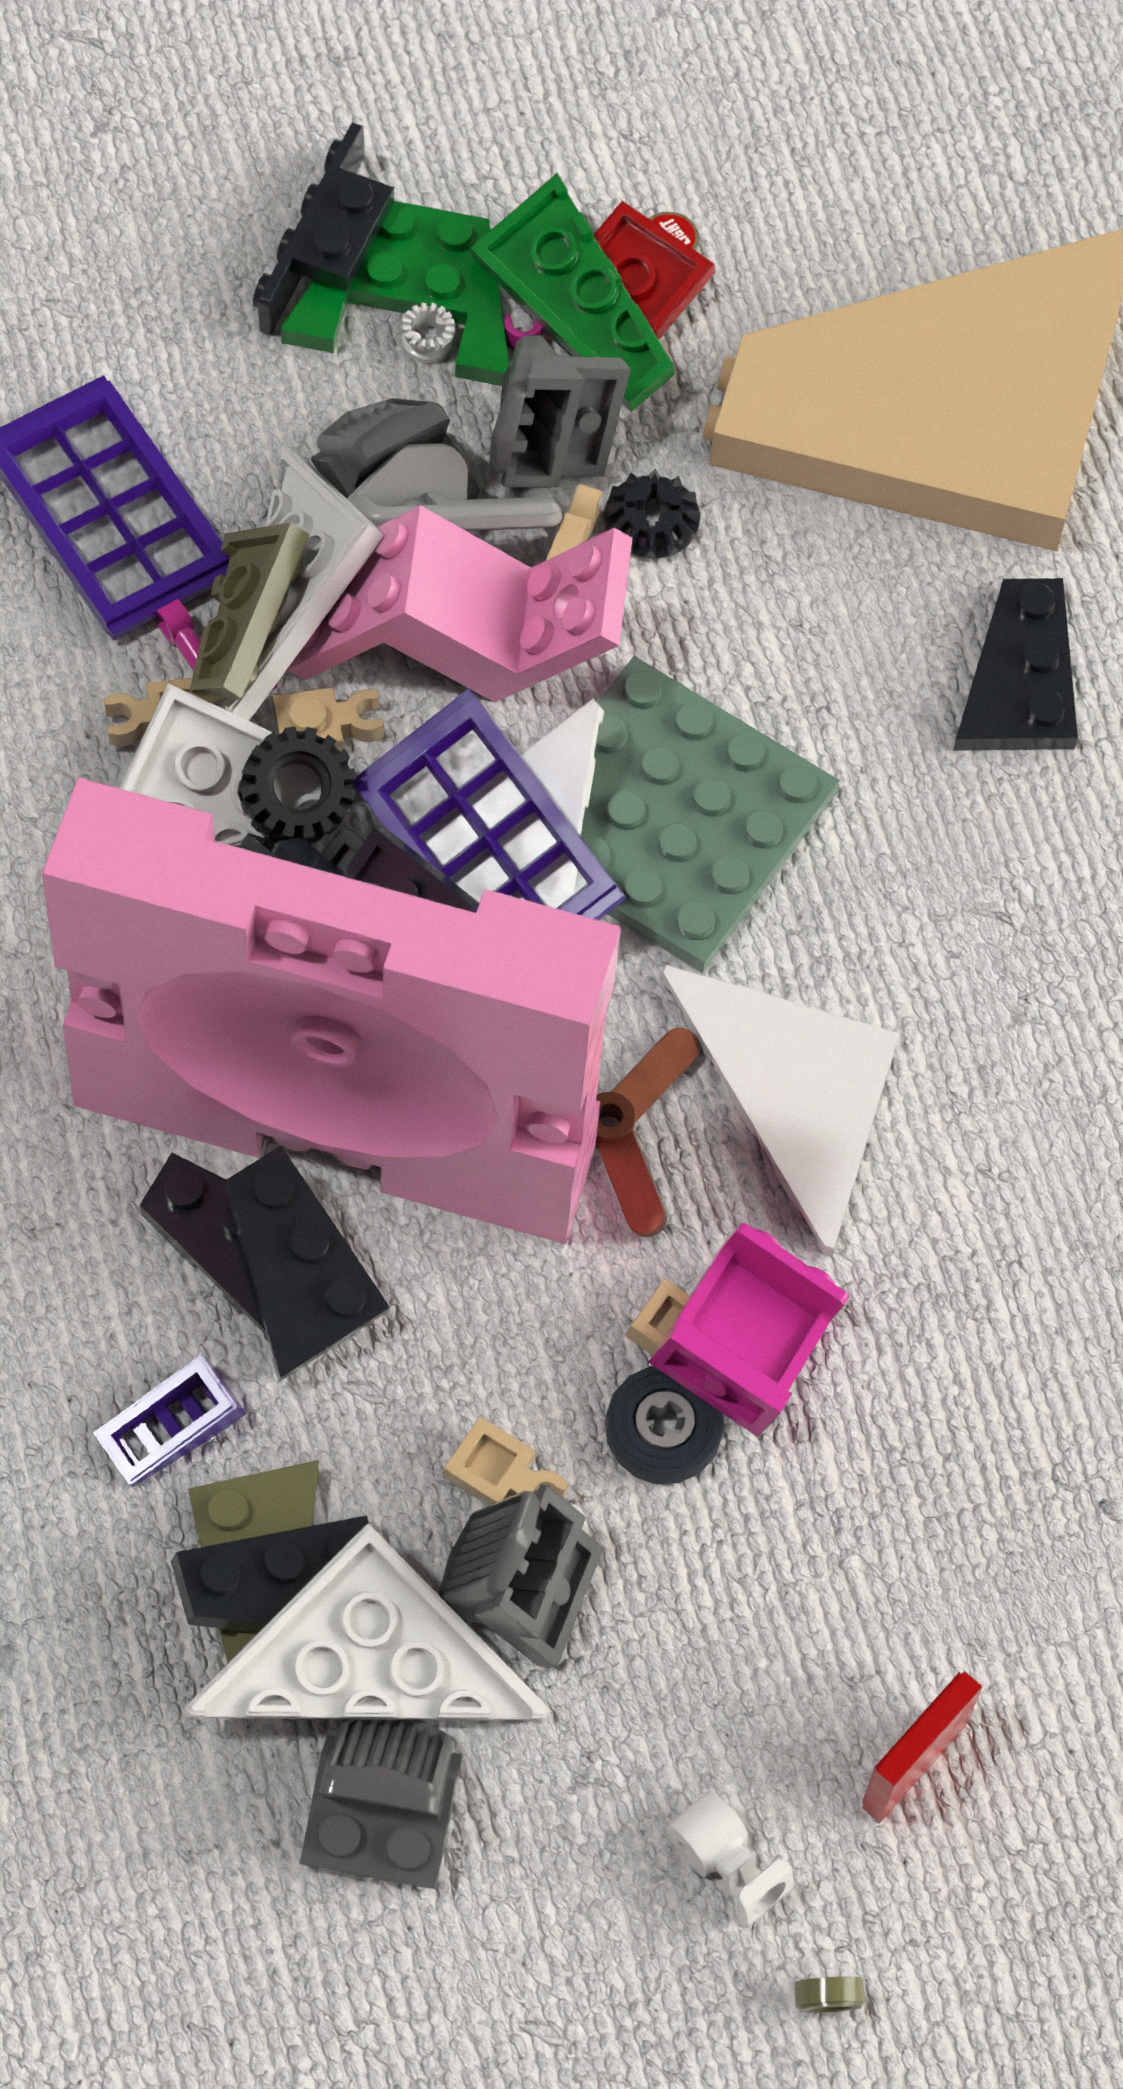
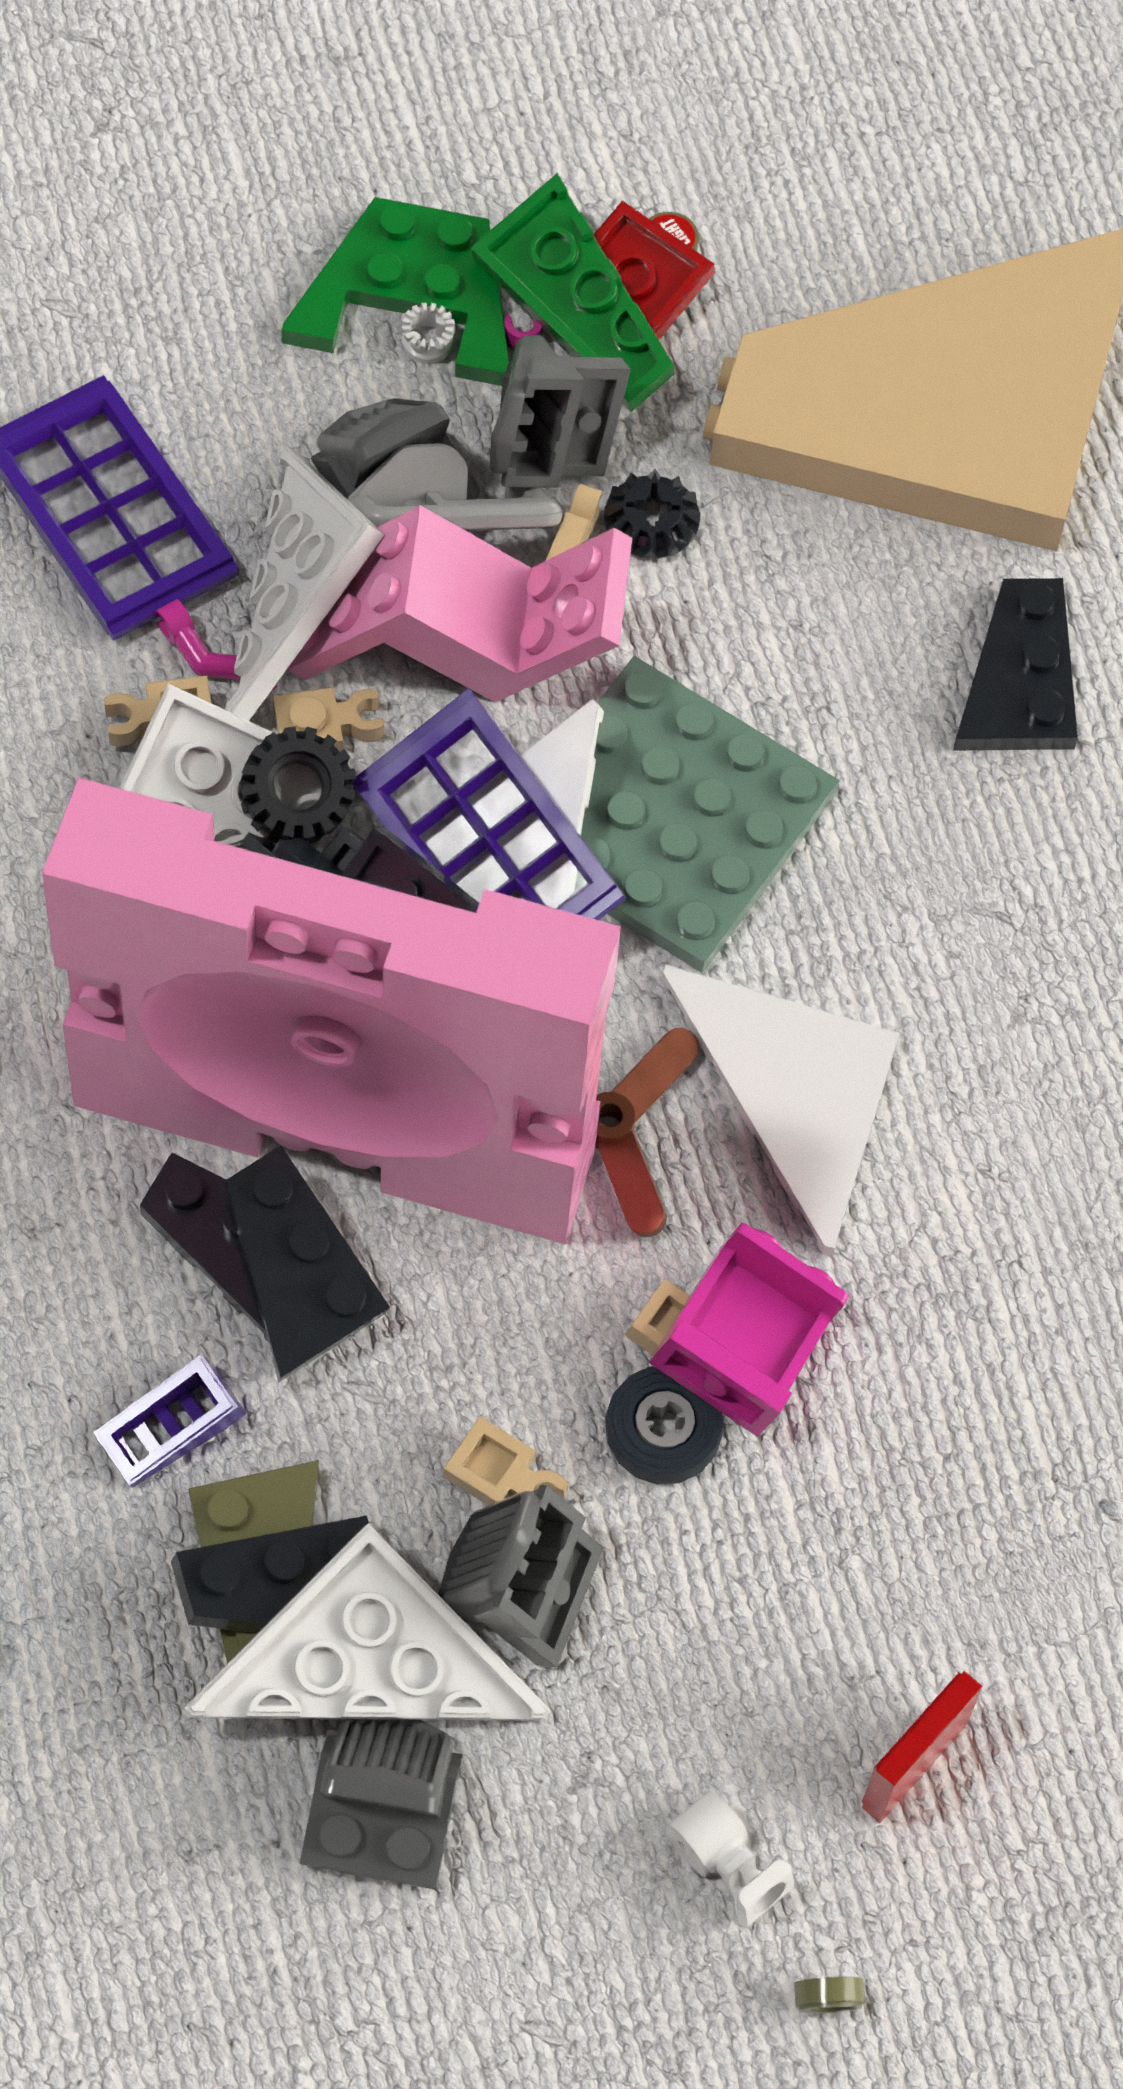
olive wing [190,522,310,702] -> none
black bracket [253,122,395,335] -> none

